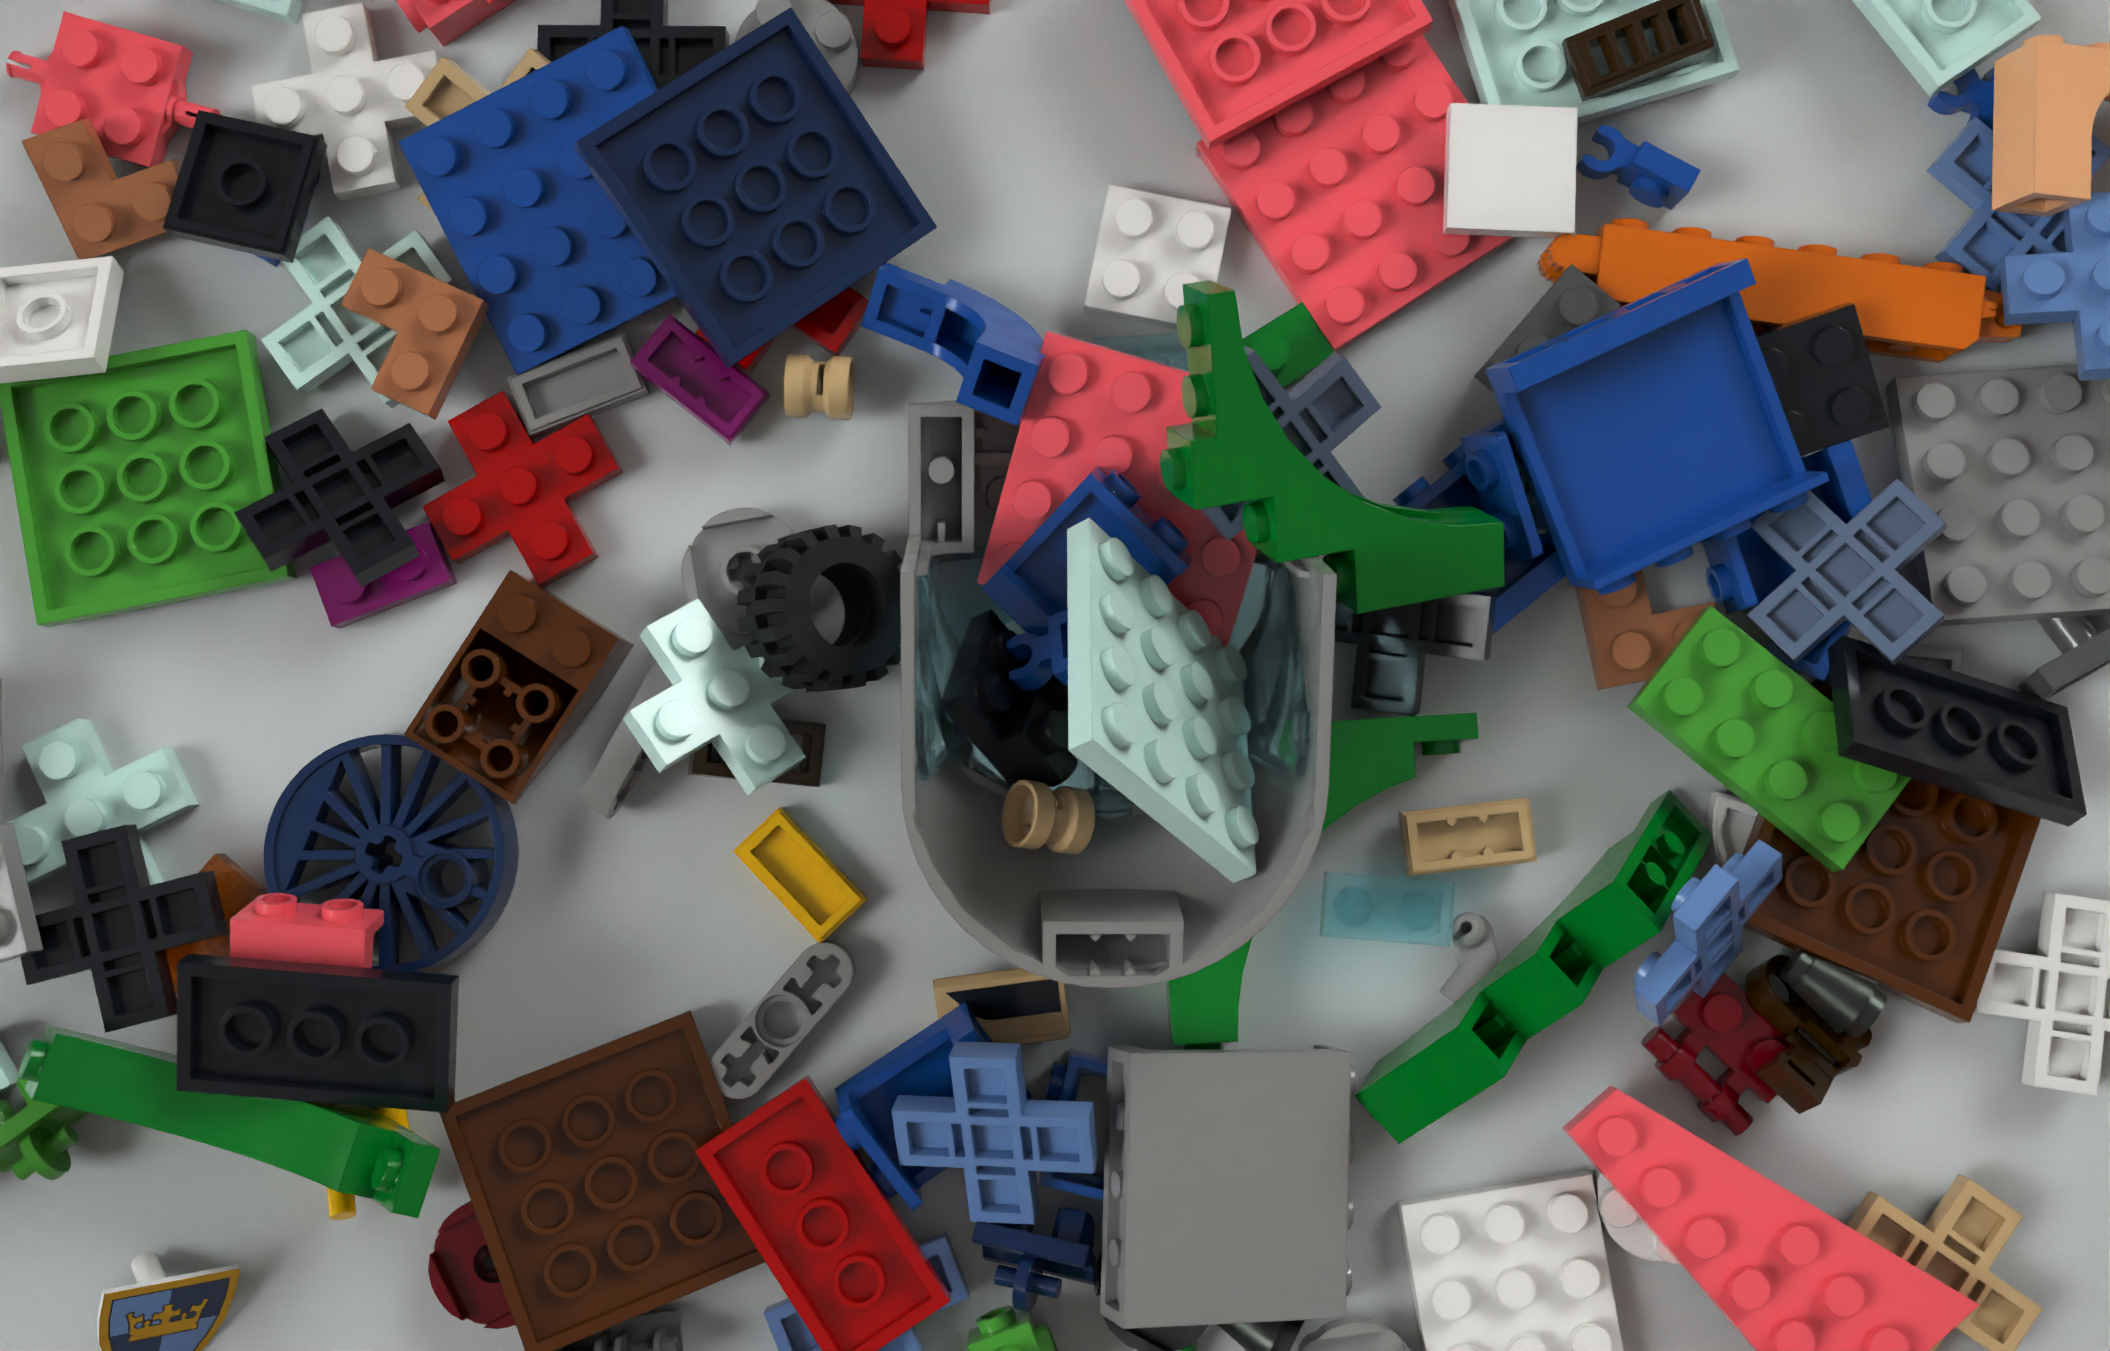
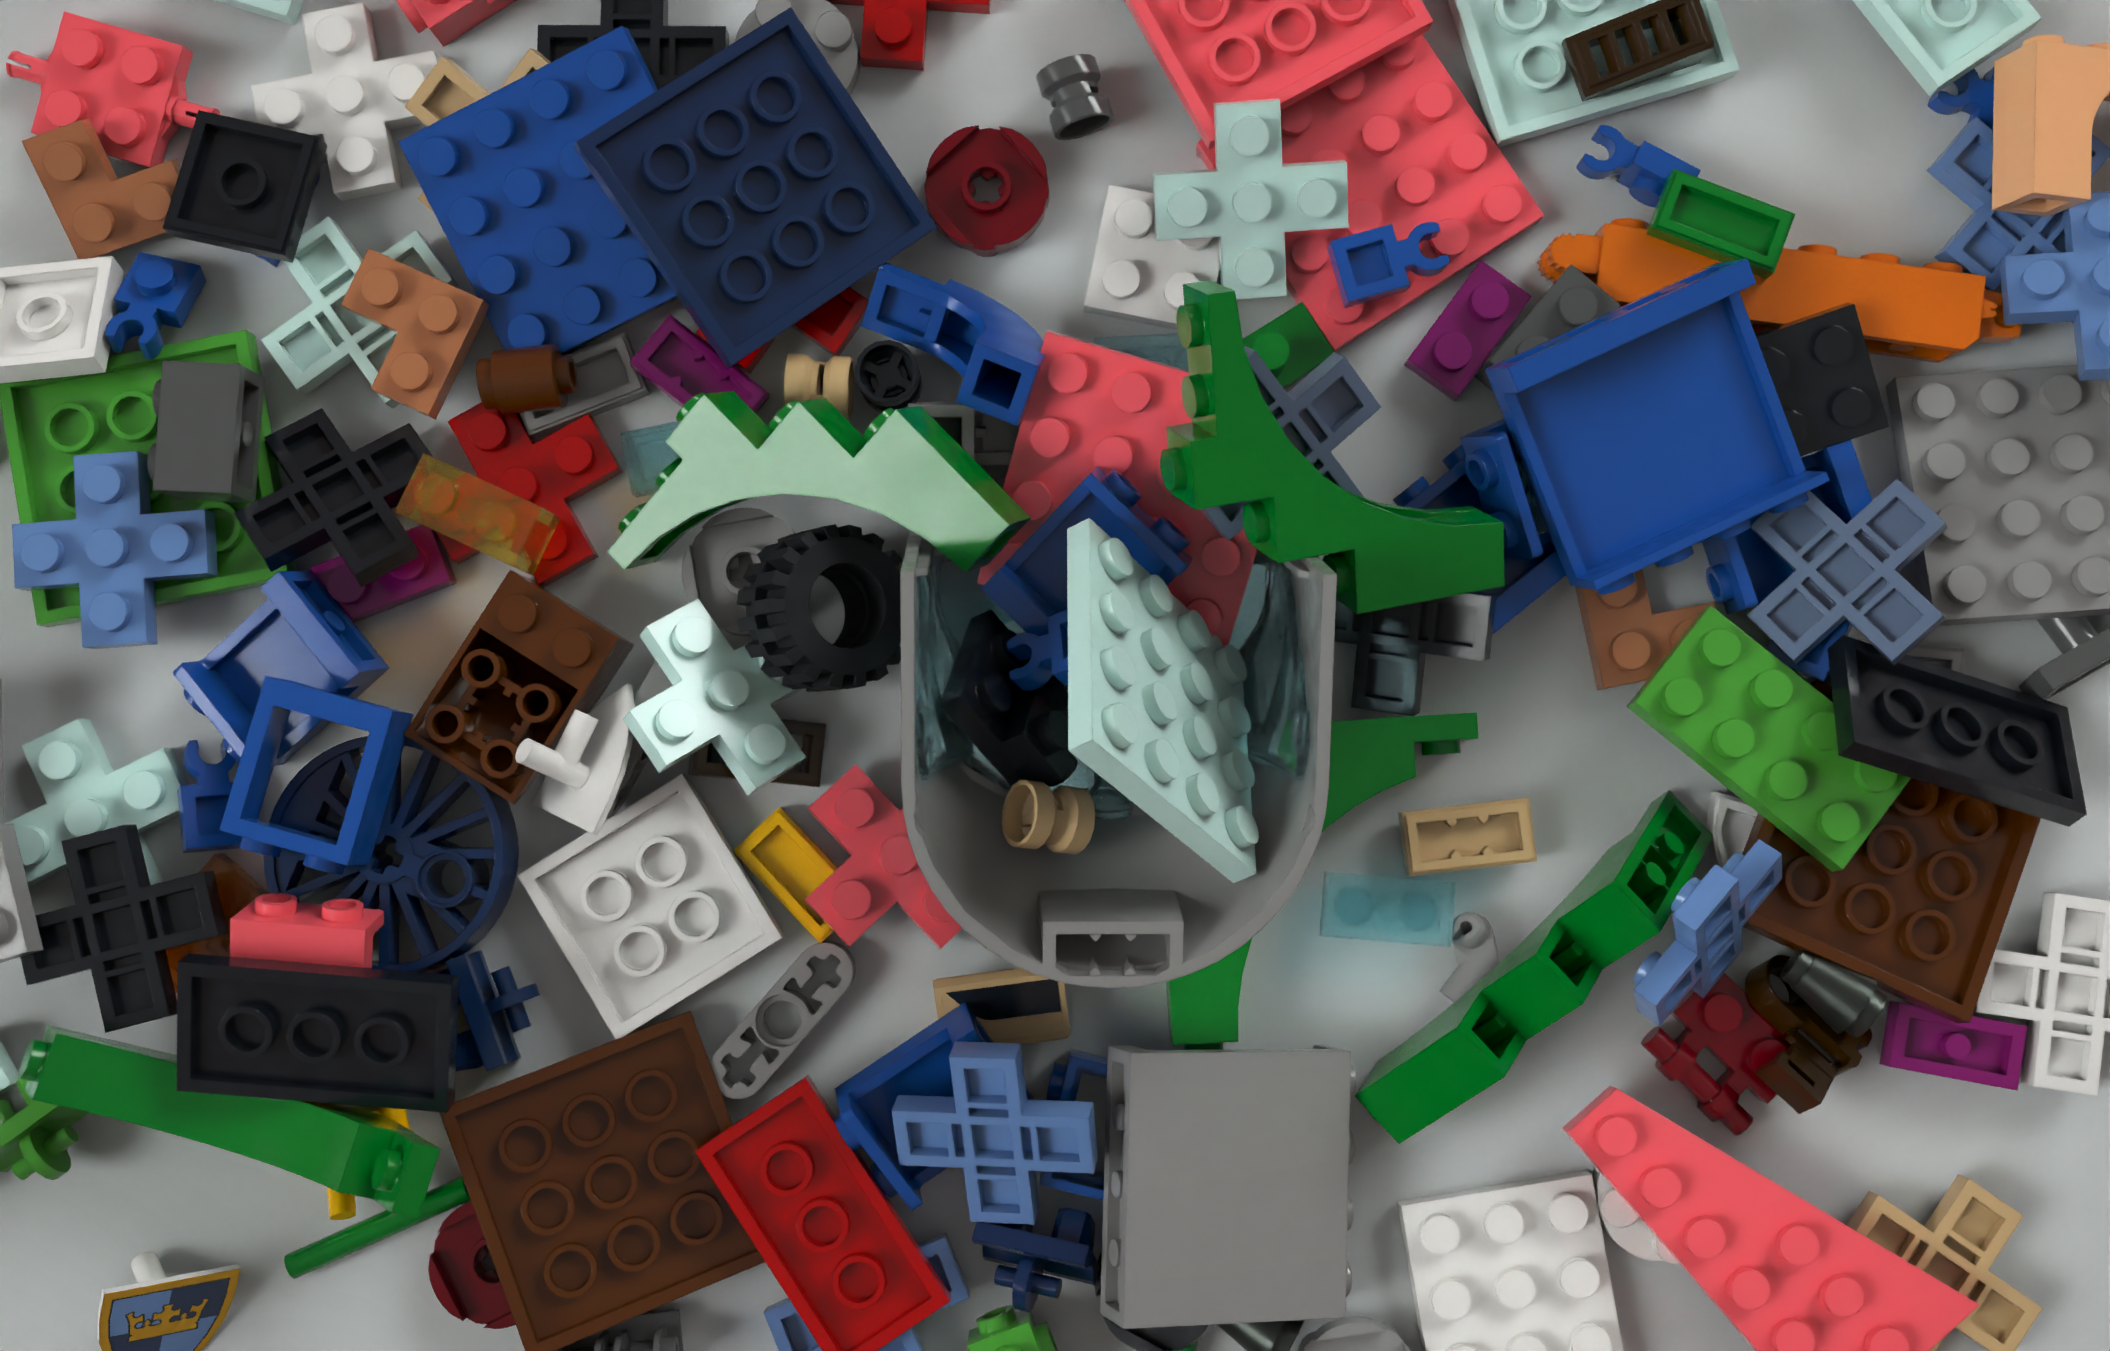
white tile [1443,103,1578,238] -> none
none -> medium blue plate [12,451,218,649]
none -> blue plate [105,252,206,360]
none -> dark grey brick [147,361,265,503]
none -> blue panel [173,570,390,766]
none -> blue plate [177,740,242,853]
none -> blue window [219,676,413,875]
none -> green bar [284,1176,471,1279]
none -> clear yellow brick [395,453,560,576]
none -> dark blue hips [437,950,540,1072]
none -> reddish brown brick [476,344,578,415]
none -> white shield [515,683,635,836]
none -> white plate [517,774,785,1039]
none -> arch [607,391,1031,573]
none -> clear light blue tile [620,421,680,498]
none -> coral plate [805,764,962,949]
none -> black wheel [855,340,923,413]
none -> dark red plate [924,125,1049,257]
none -> dark grey wheel [1036,54,1114,140]
none -> light aqua plate [1152,98,1349,299]
none -> blue plate [1327,222,1450,308]
none -> magenta plate [1404,260,1532,401]
none -> green tile [1646,169,1795,279]
none -> magenta plate [1879,1000,2027,1091]

